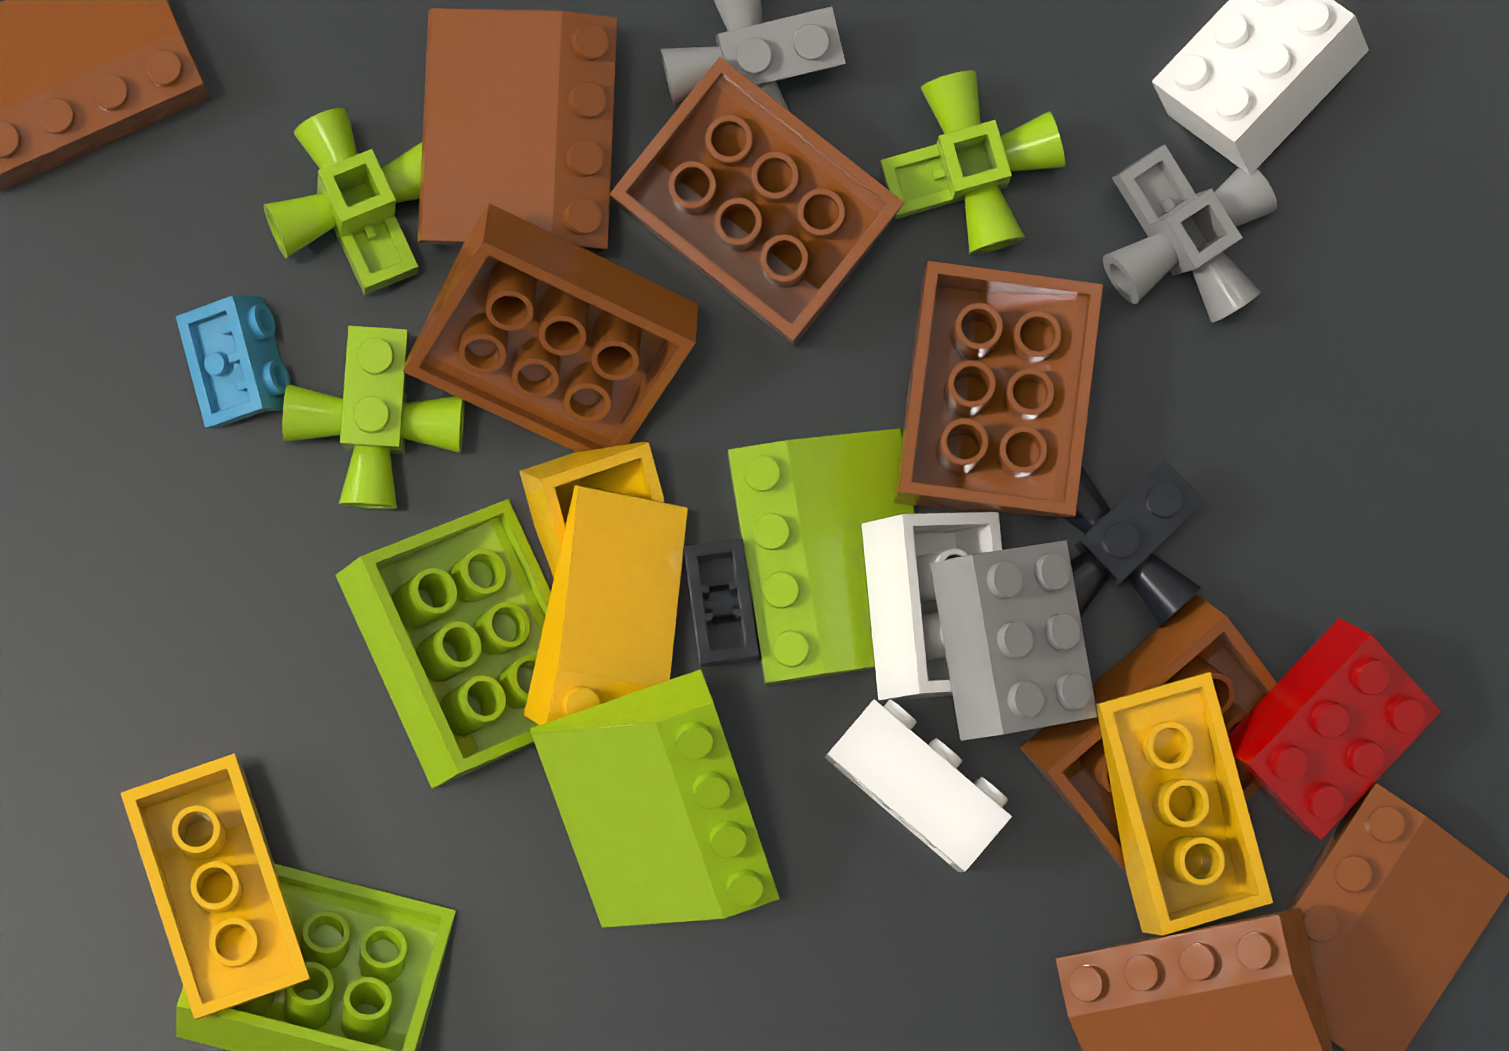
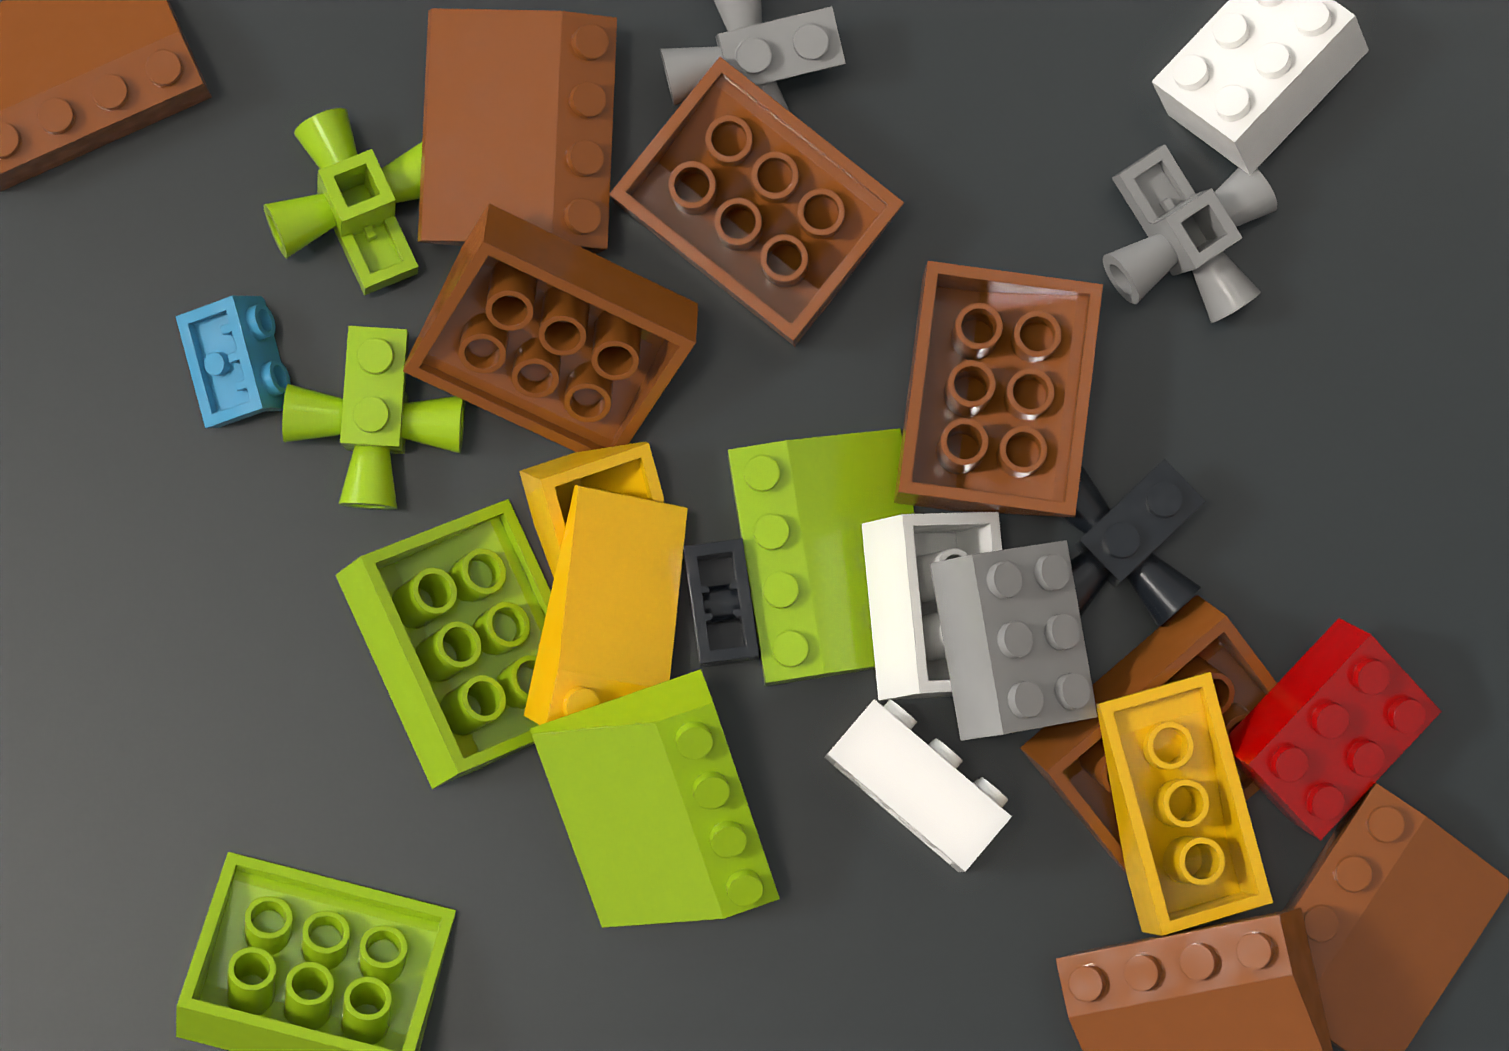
yellow slope [121,753,311,1020] -> none
lime brick [880,70,1065,255] -> none

